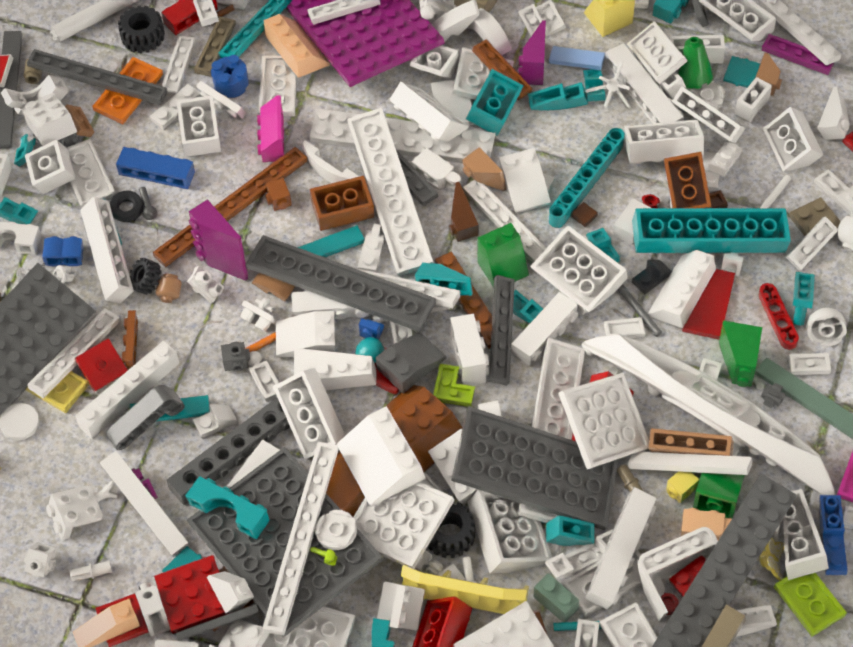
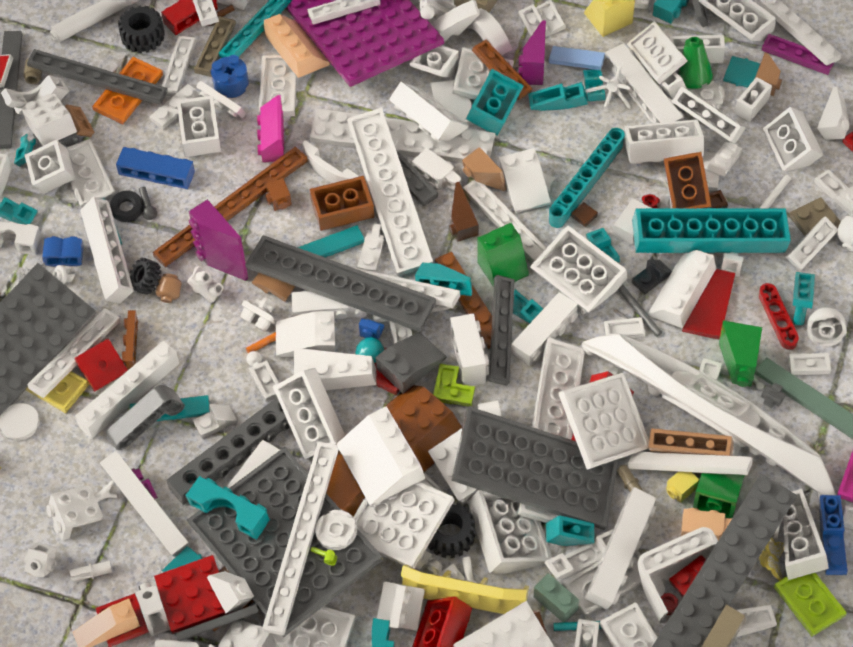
dark grey brick [221,342,251,371] -> none

